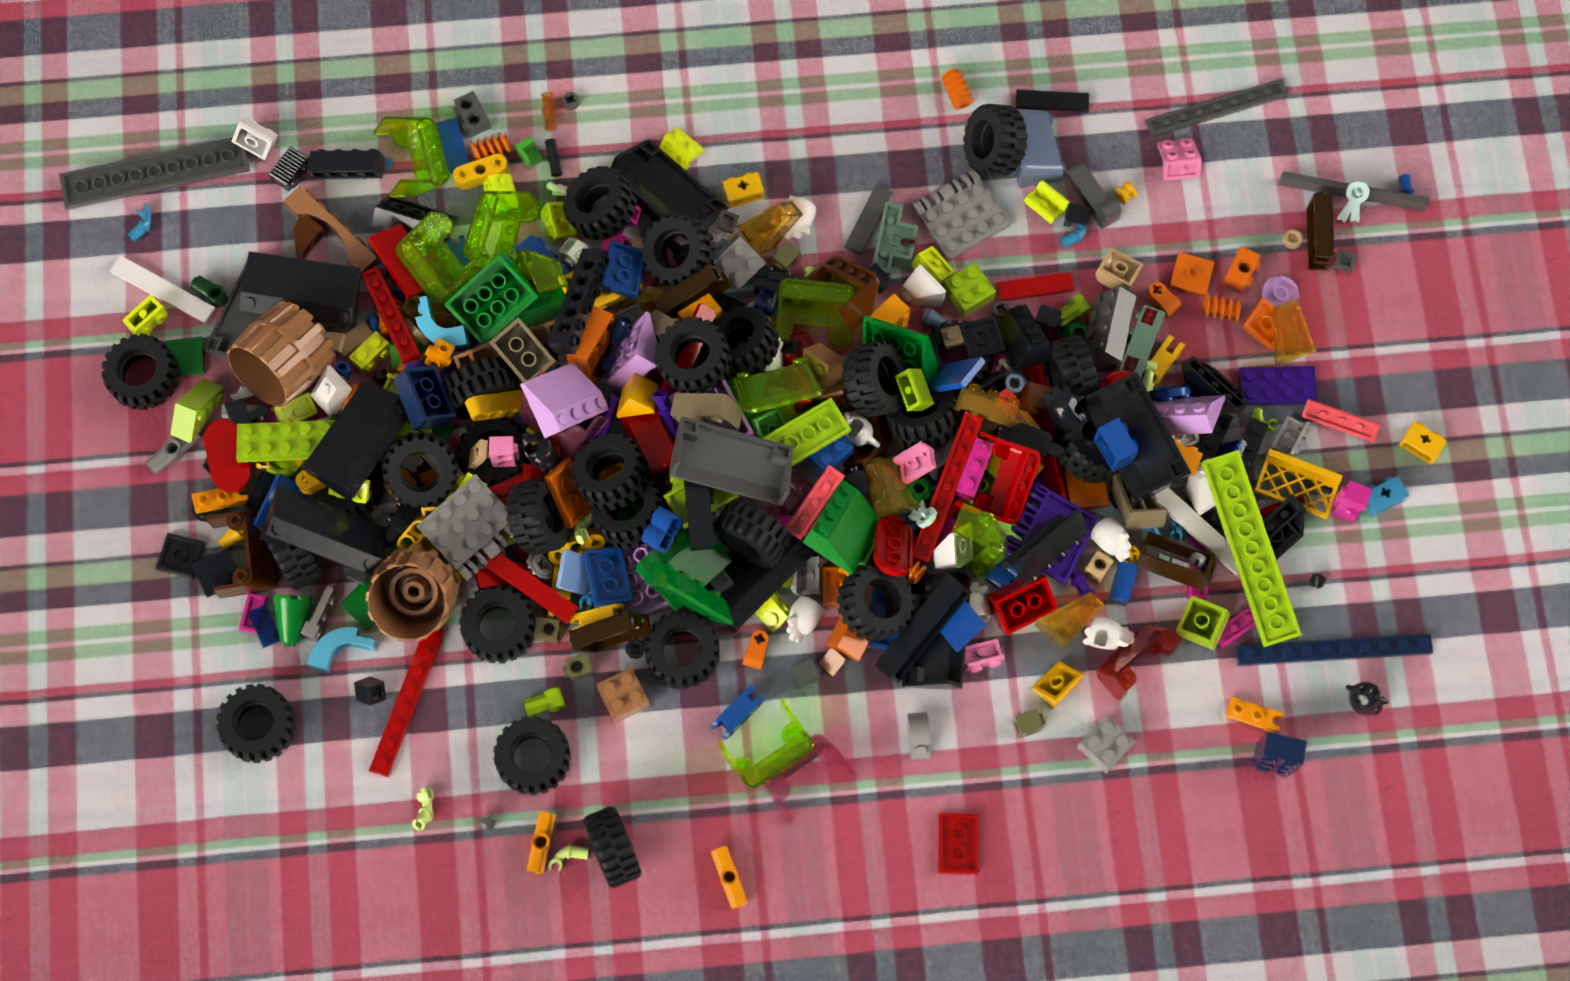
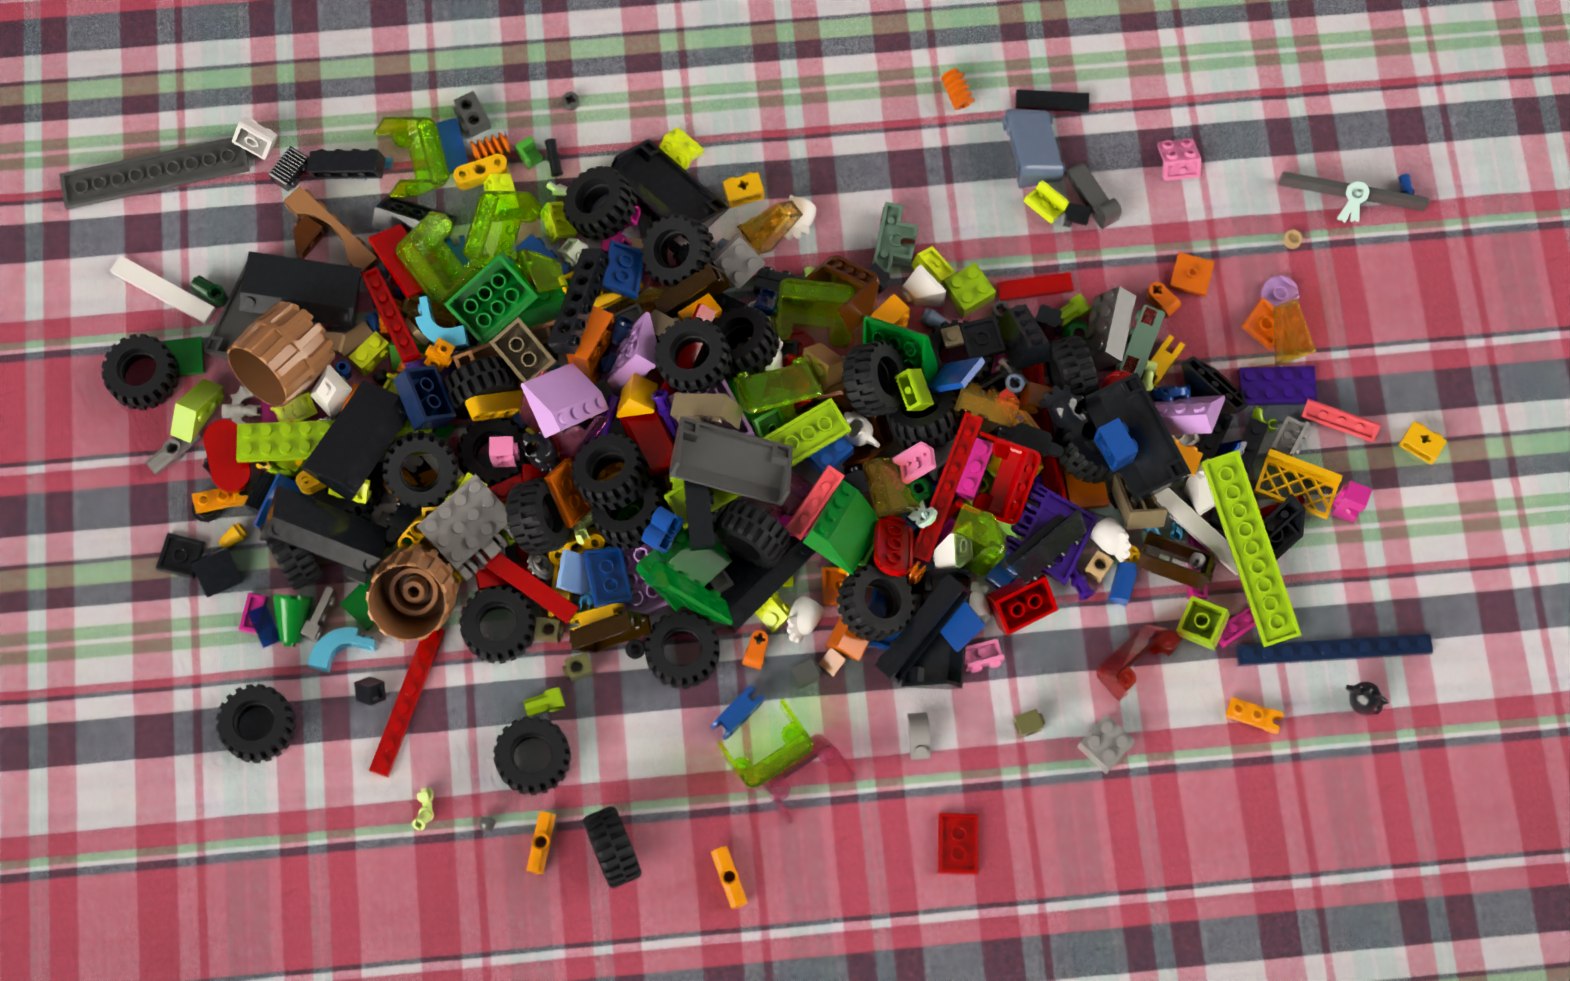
neon yellow brick [123,294,168,337] -> none
dark azure piece [127,203,152,242] -> none
reddish brown windscreen [206,512,277,599] -> none
black brick [224,398,269,425] -> none
tan plate [468,439,489,469] -> none
clear orange pin [541,92,557,131] -> none
yellowish green piece [549,843,589,871] -> none
medium nougat brick [596,667,650,724] -> none
dark grey tile [715,209,739,235] -> none
olive brick [772,241,801,272] -> none
light grey bracket [791,556,822,597] -> none
dark grey tile [844,184,893,255] -> none
light grey hinge [911,169,1011,262] -> none
black tyre [963,104,1028,176] -> none
yellow slope [1032,661,1084,709] -> none
clear yellow wedge [1035,592,1105,651] -> none
dark azure piece [1060,223,1087,248] -> none
white piece [1083,617,1135,650] -> none
tan slope [1096,247,1144,291] -> none
yellow wheel [1114,181,1137,205] -> none
dark grey tile [1145,79,1288,138] -> none
orange piece [1200,293,1241,323] -> none
orange brick [1222,246,1261,293] -> none
dark blue brick [1252,732,1307,777] -> none
dark brown door [1306,192,1335,270] -> none
black hinge [1310,573,1327,589] -> none
dark grey plate [1333,249,1358,274] -> none
dark azure brick [1366,476,1410,517] -> none

